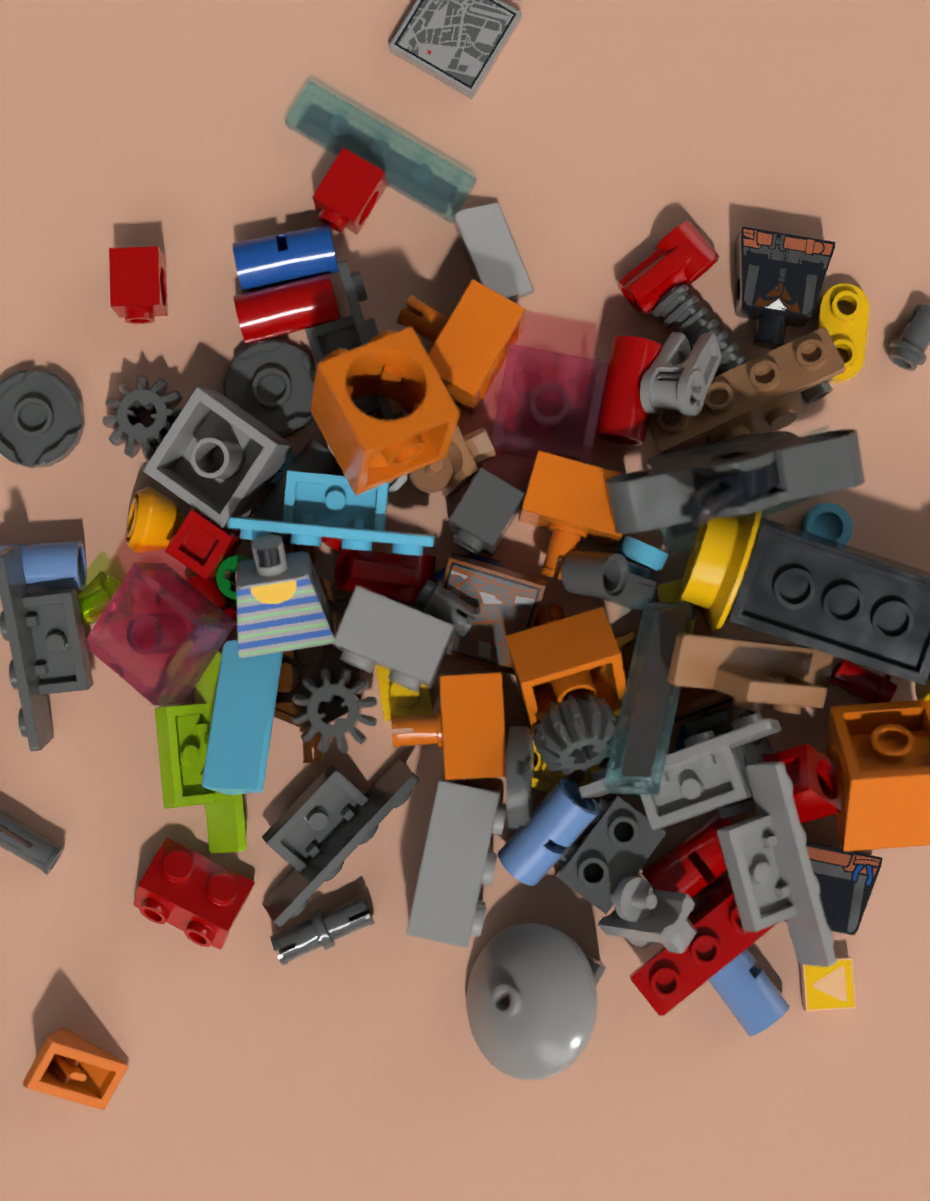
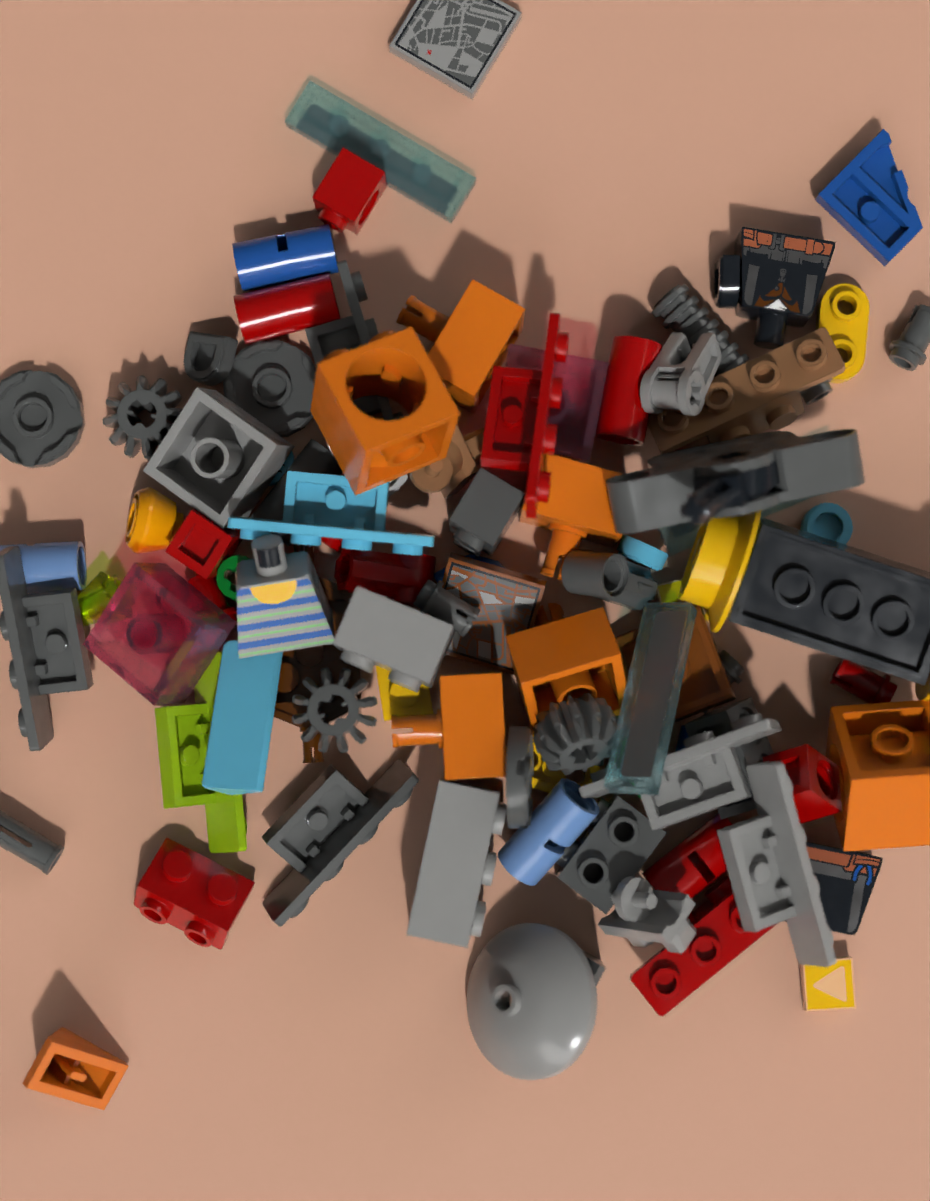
red brick [109,246,168,324] -> none
dark grey pin [270,894,375,966] -> none
light grey slope [453,202,534,301] -> none
red piece [617,220,720,317] -> none
medium nougat bracket [668,633,835,714] -> none
medium blue pin [708,949,790,1036] -> none
none -> dark grey tile [184,331,238,386]
none -> red bracket [480,313,569,519]
none -> black tile [714,255,740,309]
none -> blue wing [815,129,923,267]

